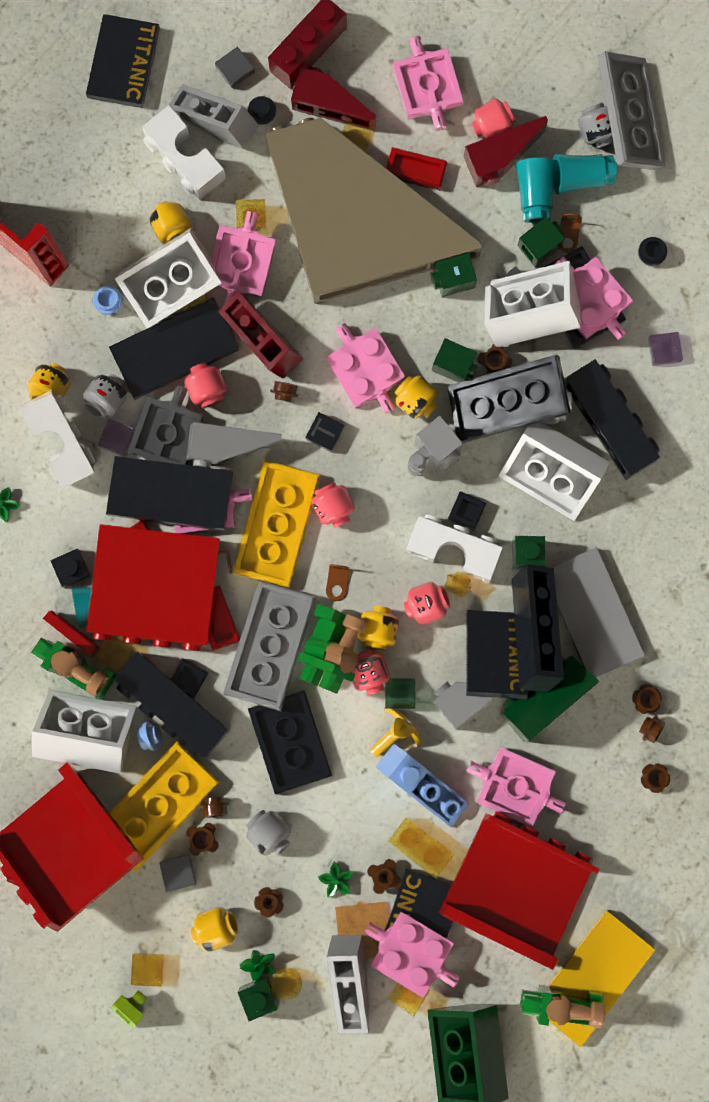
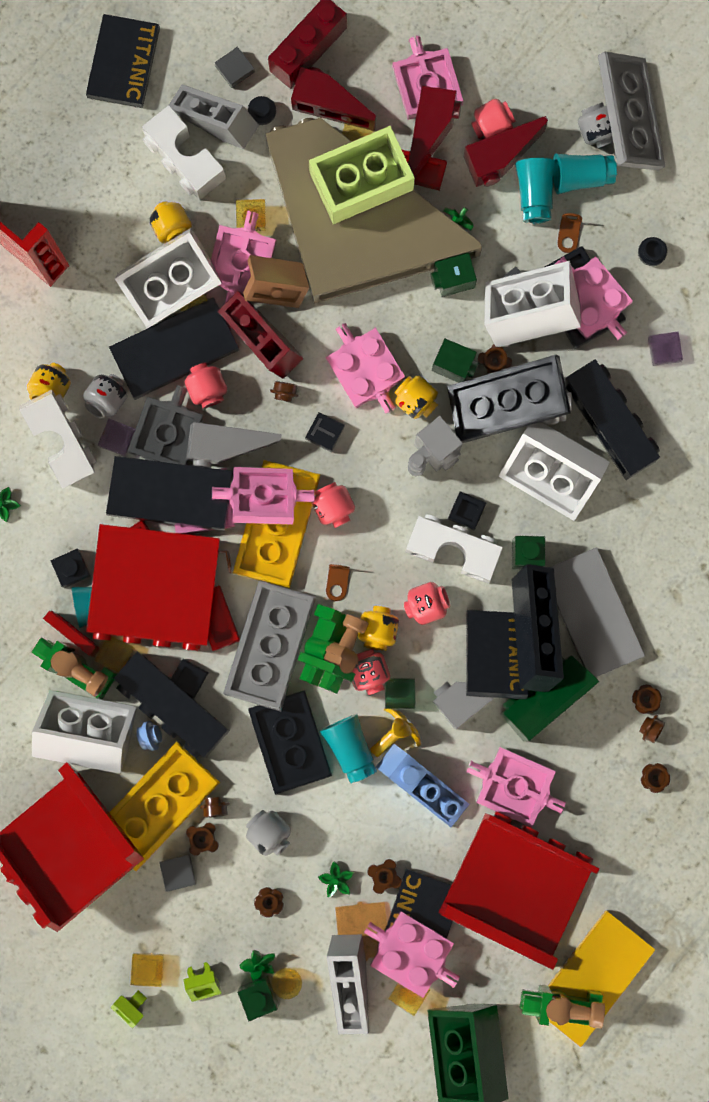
light blue plate [93,286,123,315] -> none
yellow head [191,907,239,952] -> none
clear yellow plate [388,817,455,879] -> none
clear yellow plate [444,572,473,598] -> none
dark green brick [517,216,565,268] -> none
none -> lime tile [183,962,222,1002]
none -> bright pink plate [212,467,314,524]
none -> medium nougat panel [243,255,309,308]
none -> yellowish green brick [309,126,415,224]
none -> teal plant [320,713,377,783]
none -> dark red slope [408,86,462,178]
none -> green plant [443,207,474,231]

